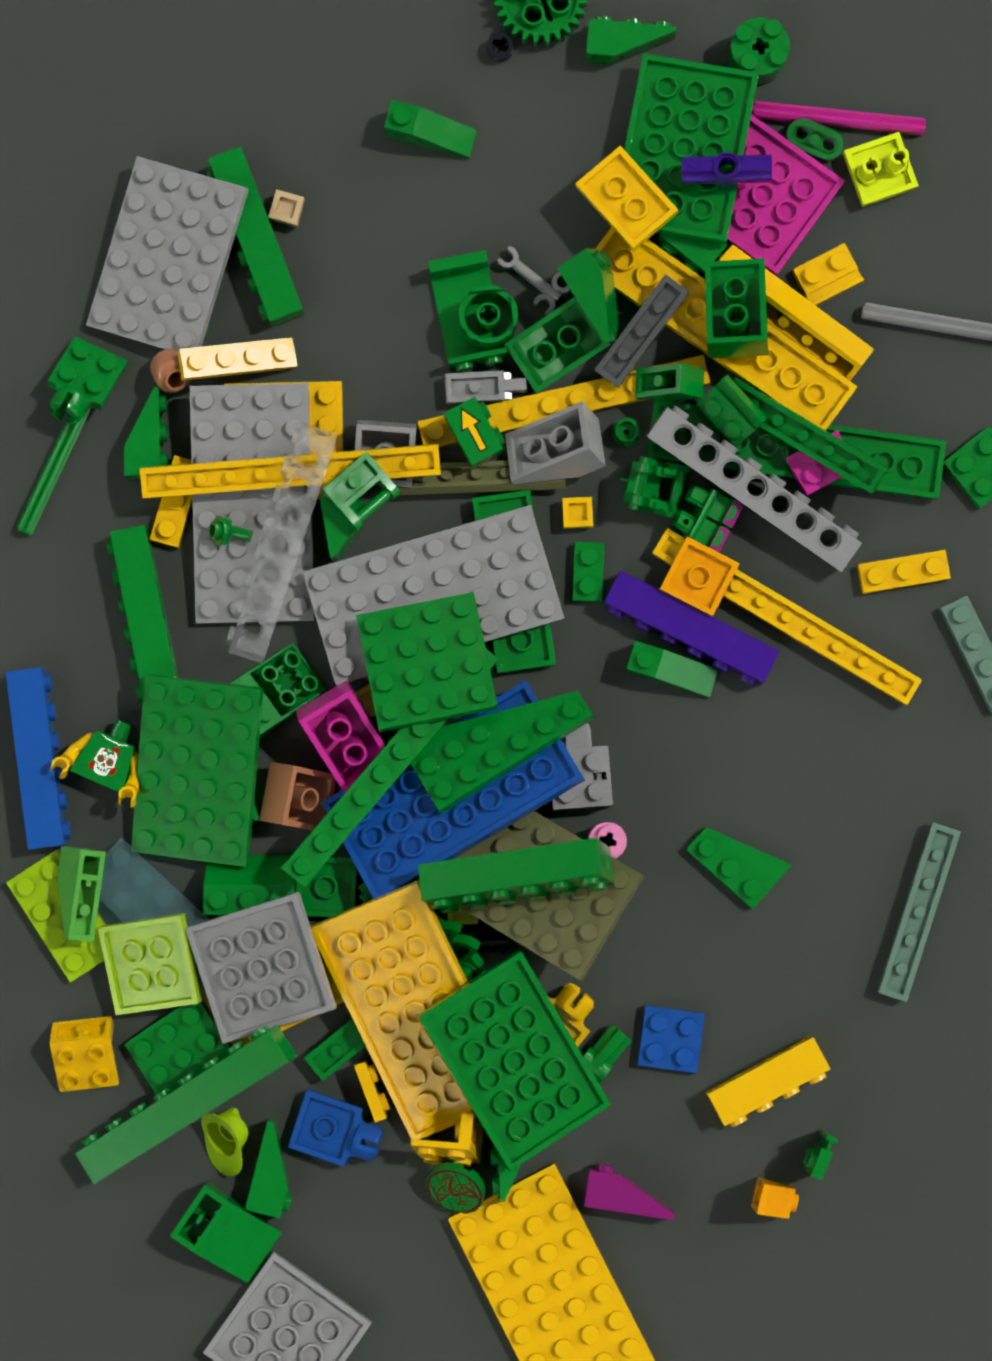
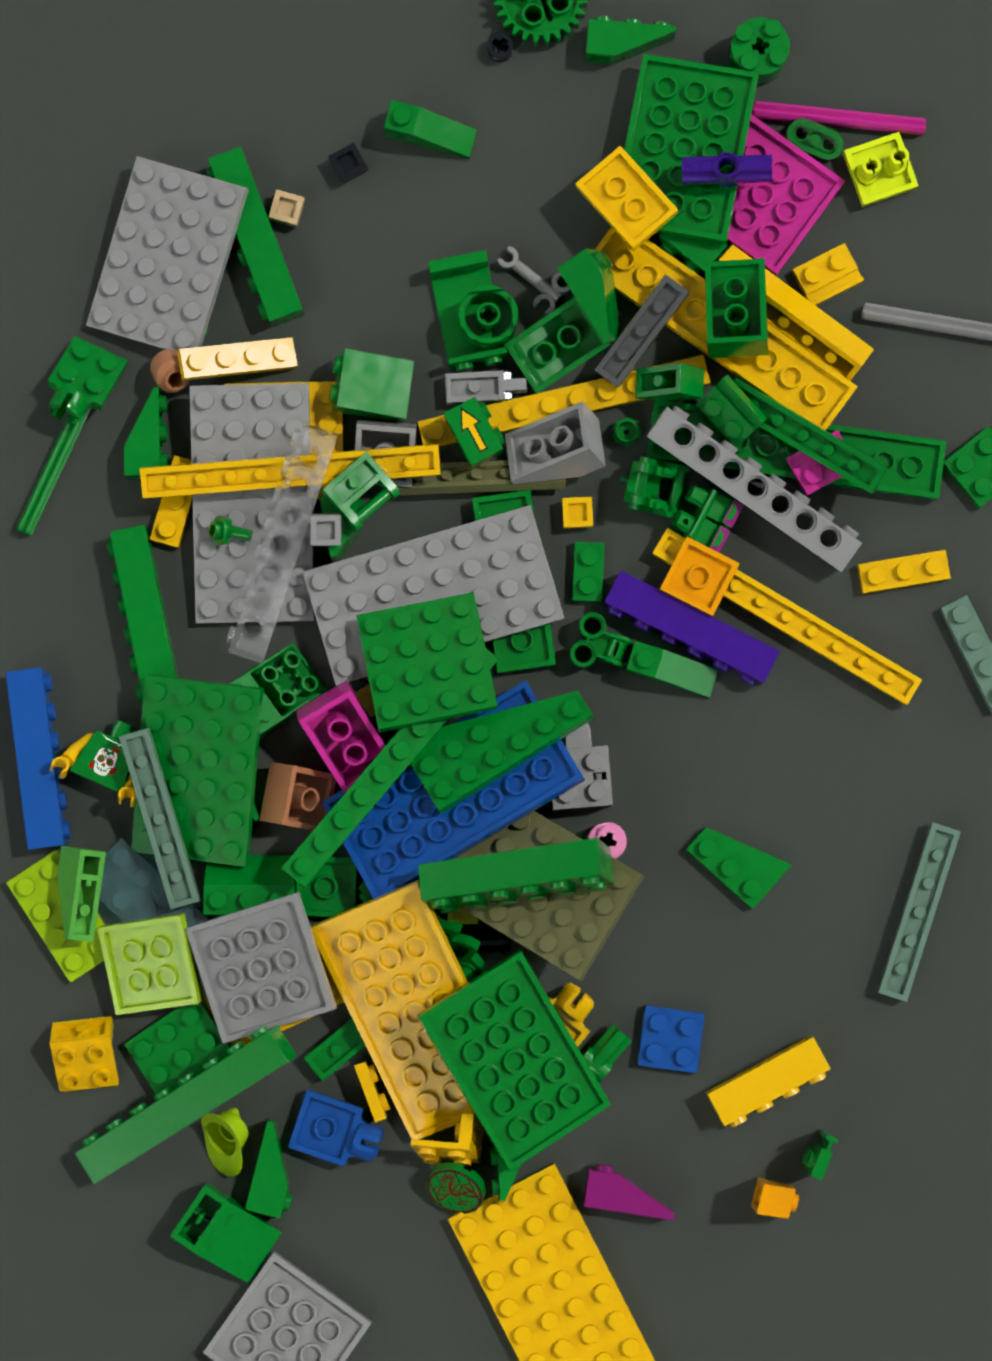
none -> sand green plate [119,727,201,909]
none -> light grey plate [309,514,341,546]
none -> black plate [328,143,368,184]
none -> green brick [328,348,414,423]
none -> green piece [569,612,633,669]

